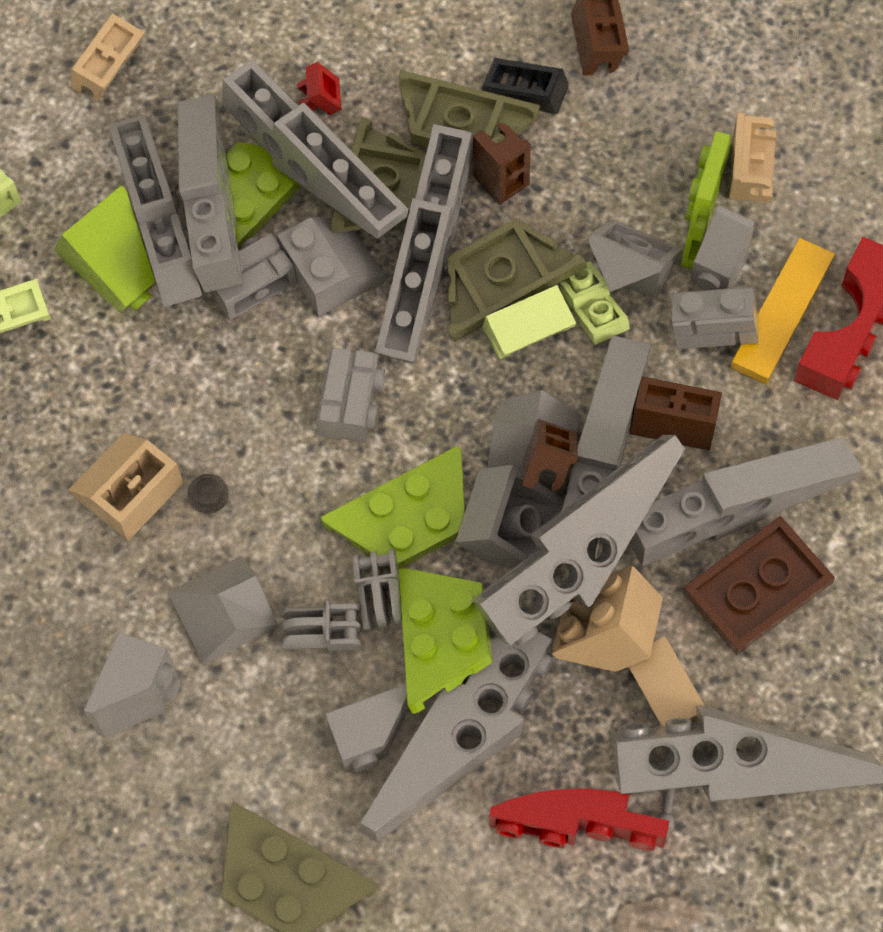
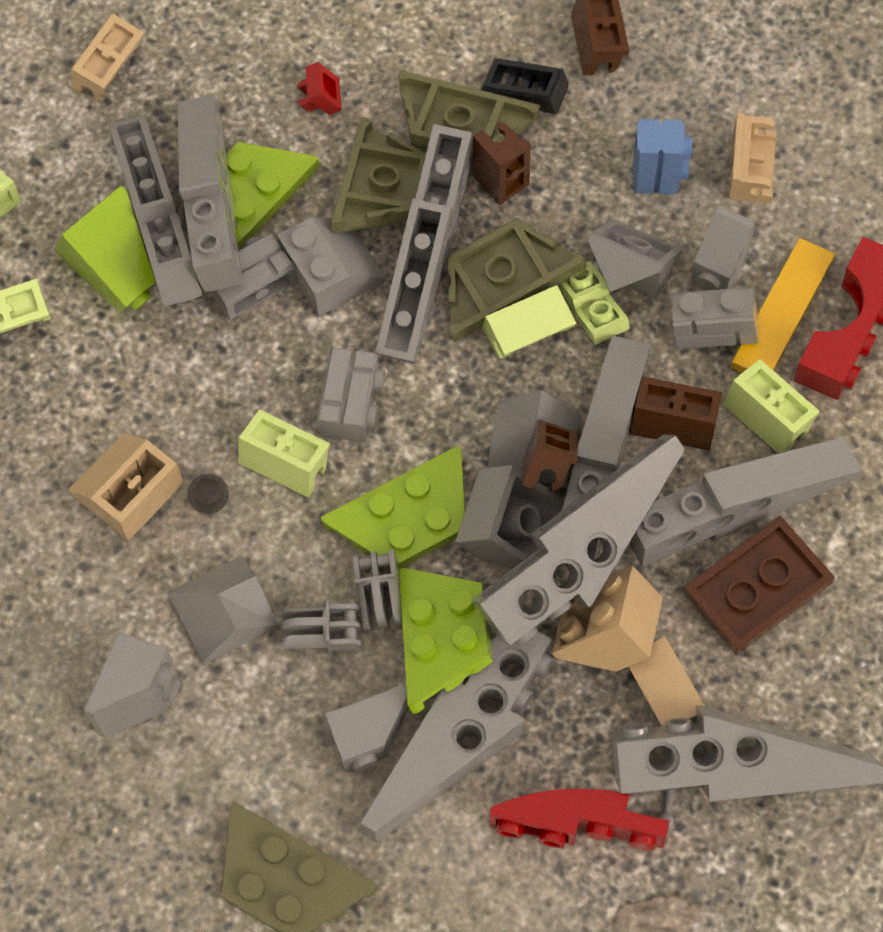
light grey brick [222,59,408,239] -> none
lime wing [680,131,732,270] -> none
none -> yellowish green hinge [238,409,330,498]
none -> medium blue brick [633,119,692,194]
none -> yellowish green hinge [723,359,820,454]

